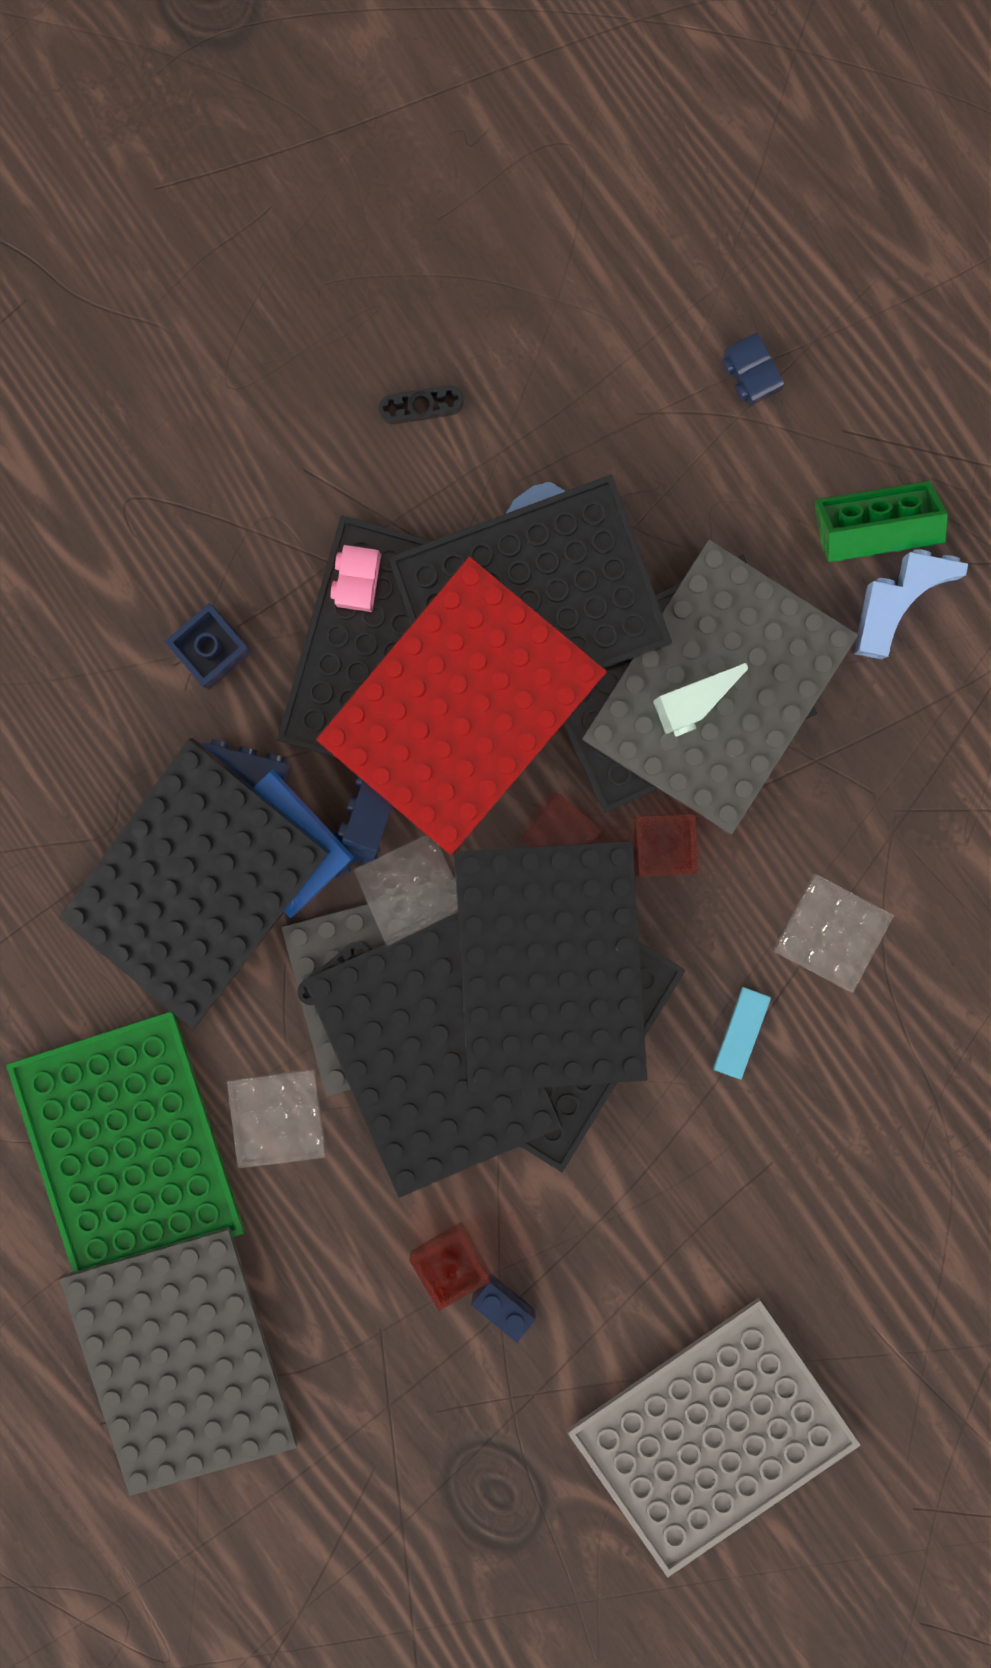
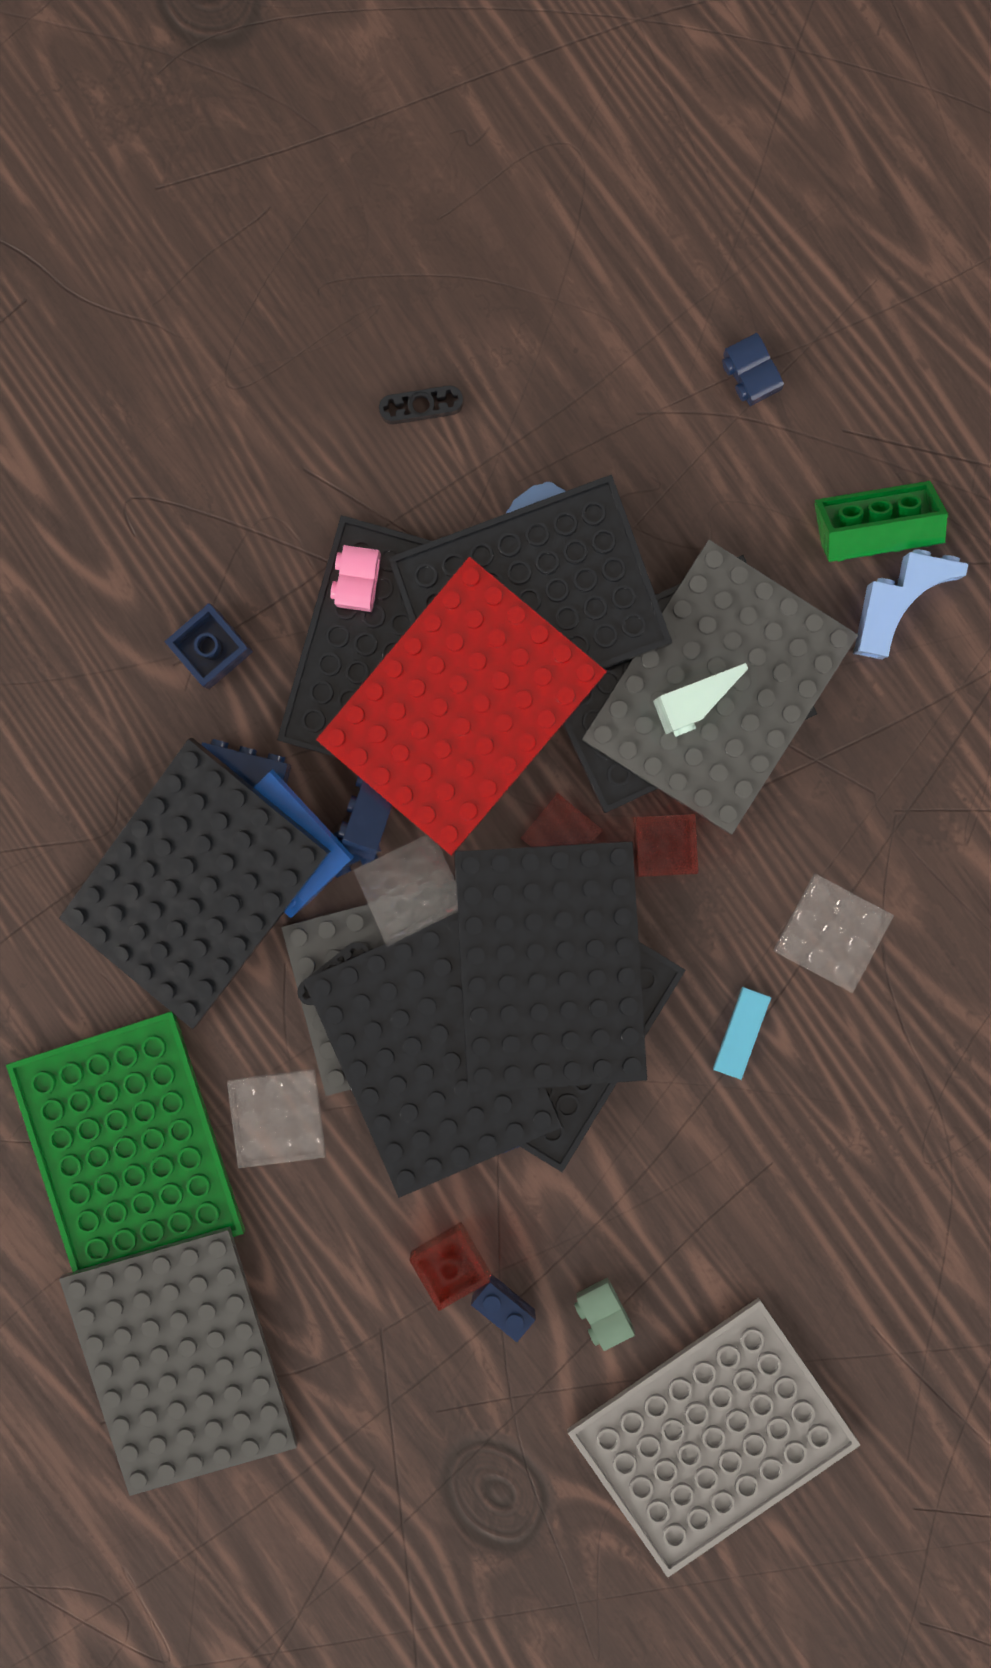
none -> sand green brick [574,1277,635,1351]

